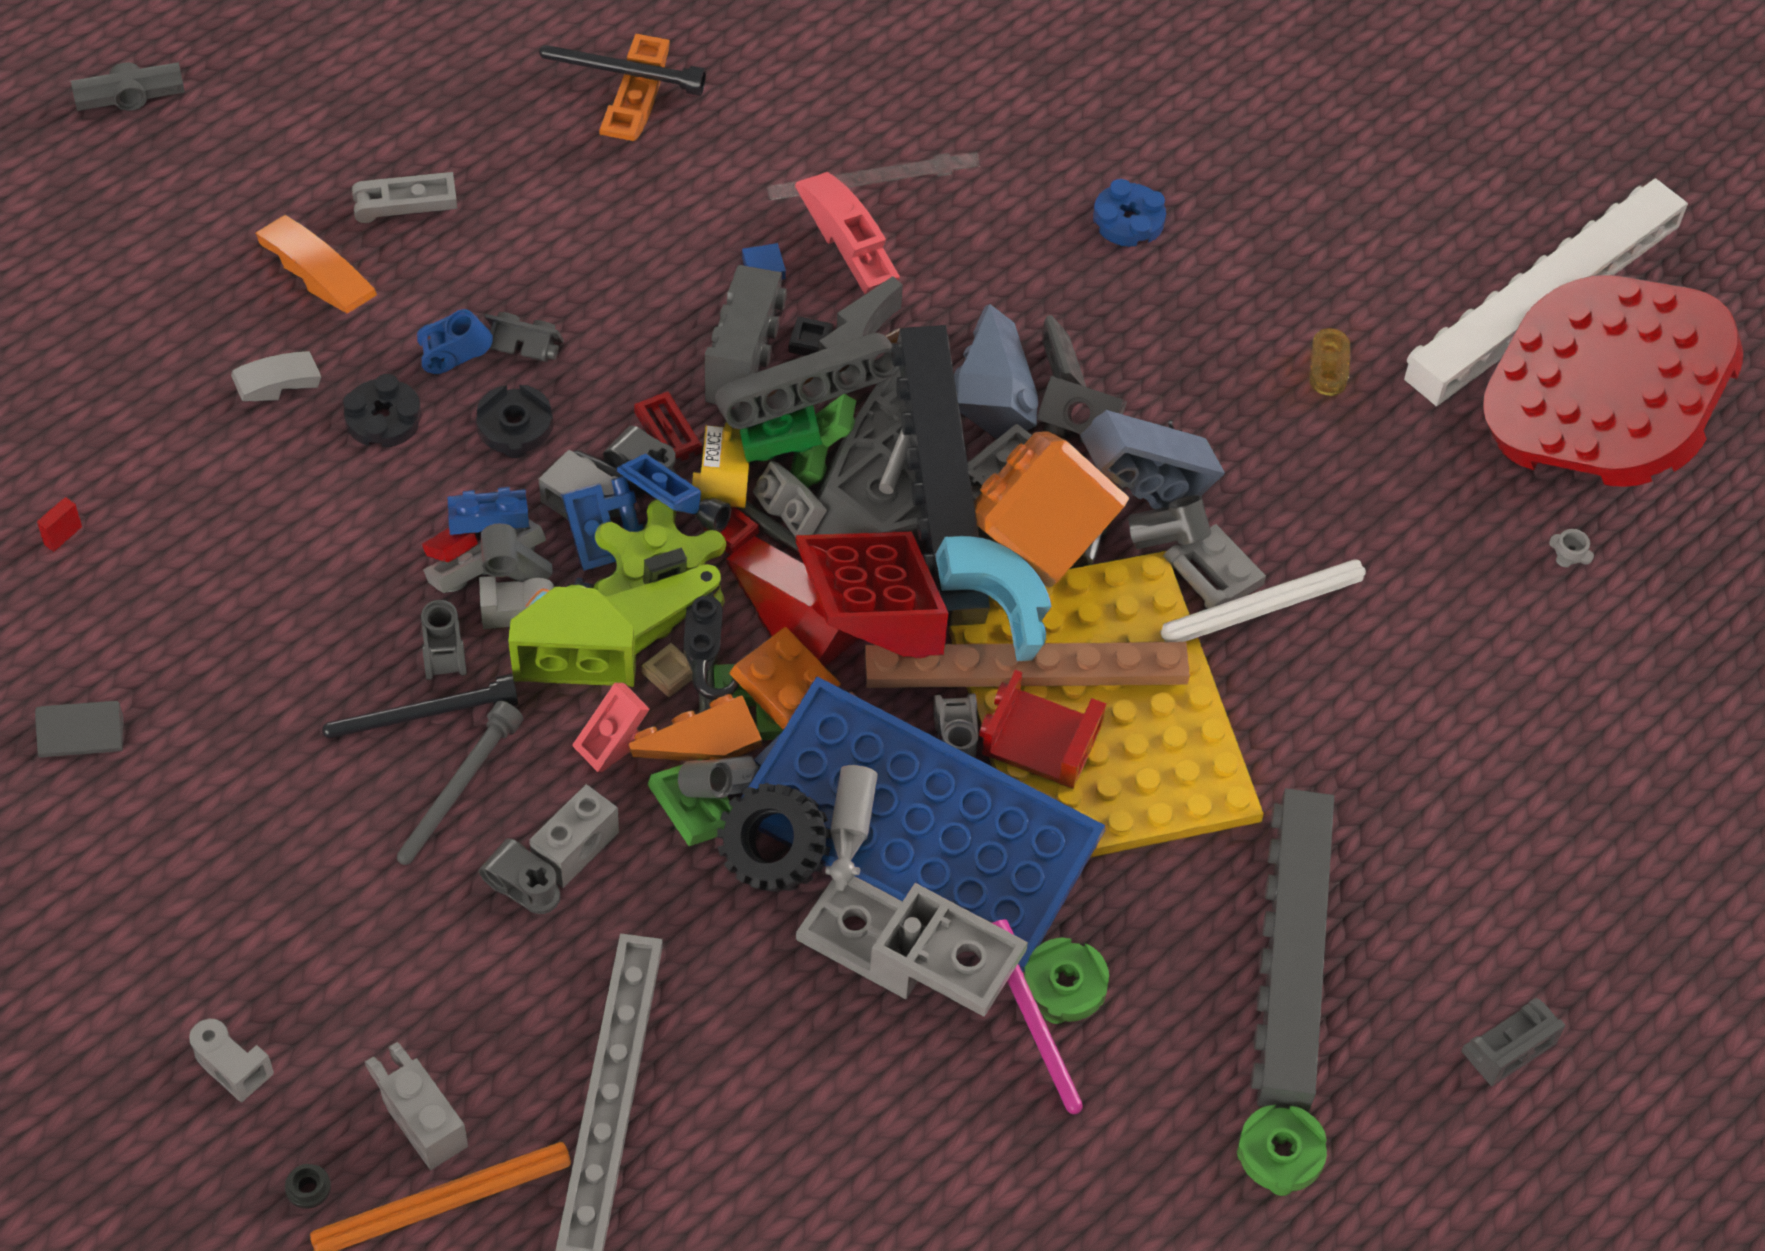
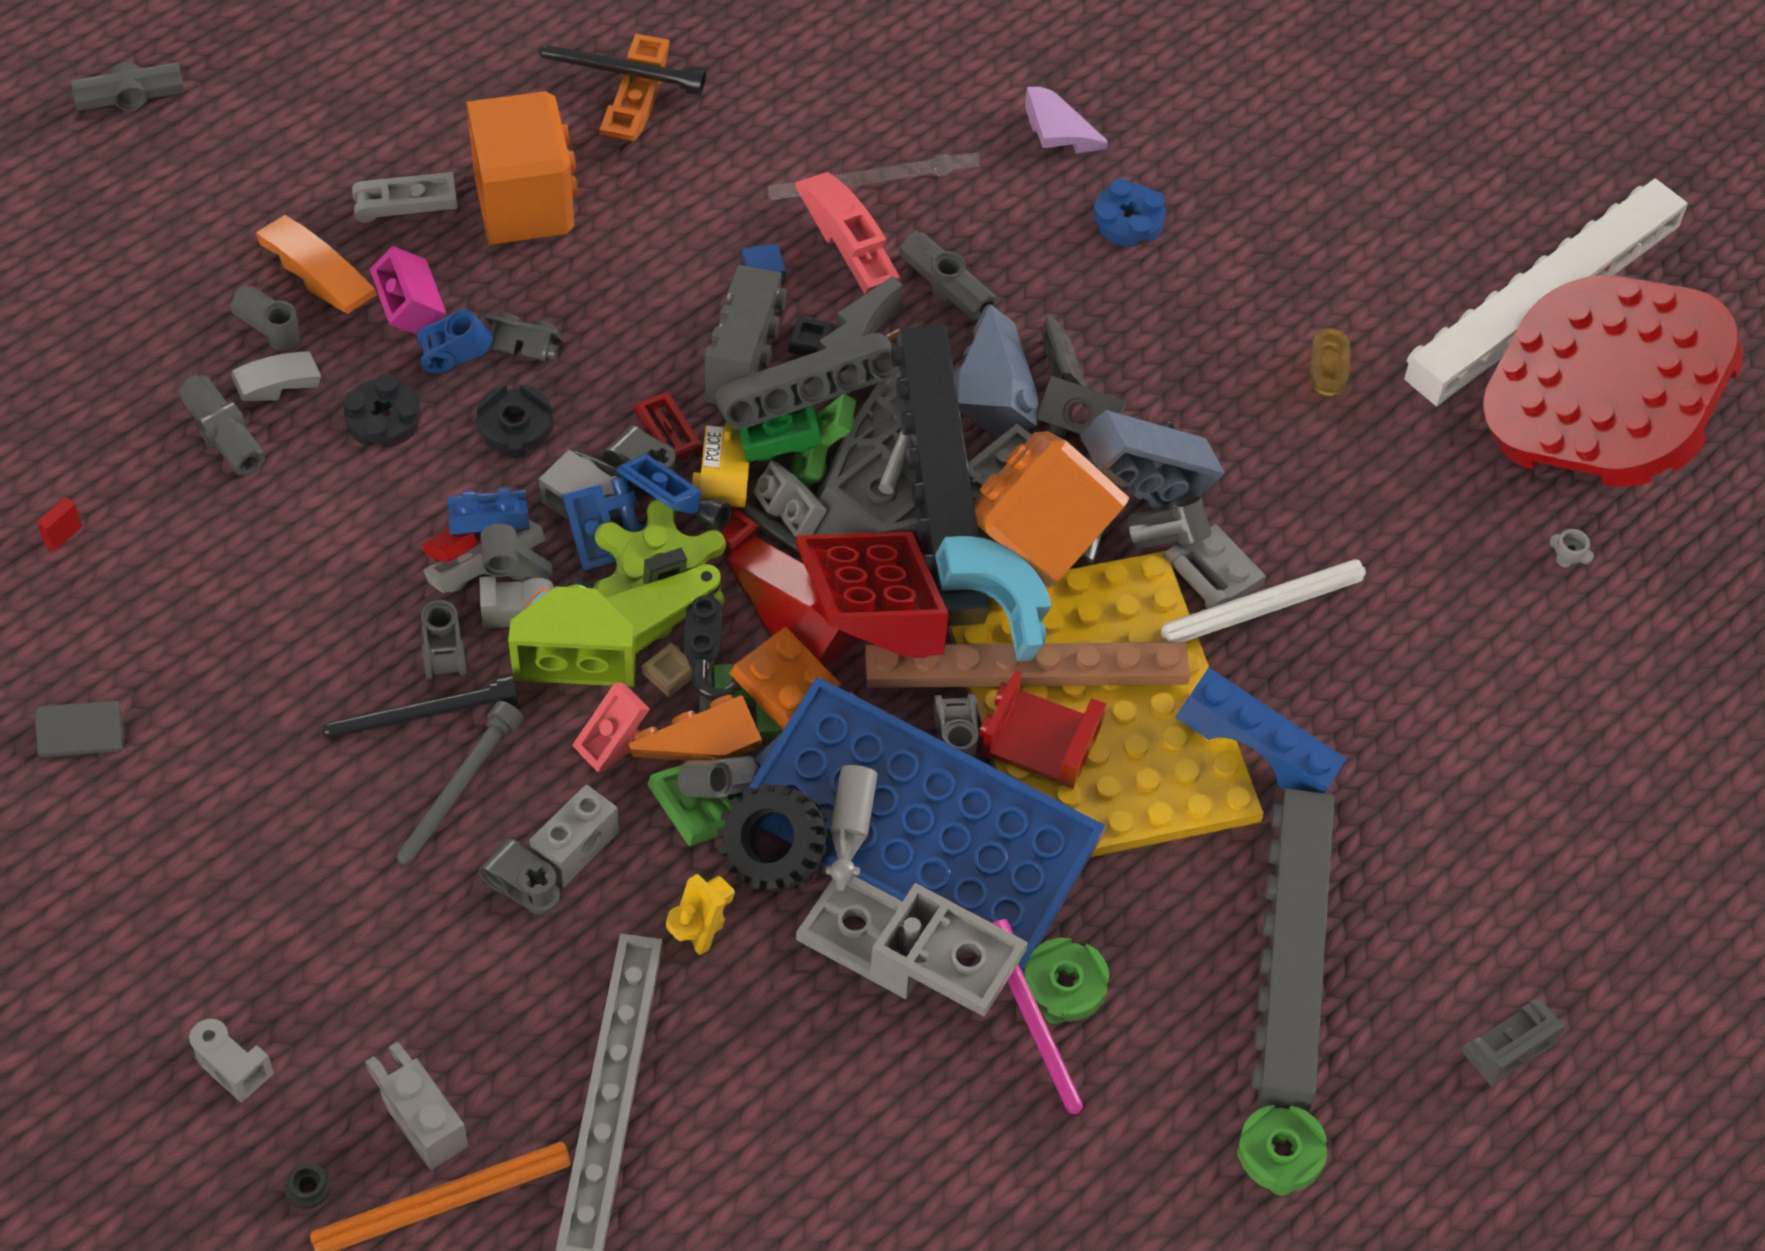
none -> dark grey piece [178,374,266,476]
none -> dark grey piece [230,285,302,351]
none -> dark pink brick [369,246,447,335]
none -> orange plate [466,91,578,245]
none -> yellow hips [666,874,735,955]
none -> dark grey piece [899,230,997,321]
none -> lavender slope [1025,87,1108,153]
none -> blue arch [1175,667,1346,794]

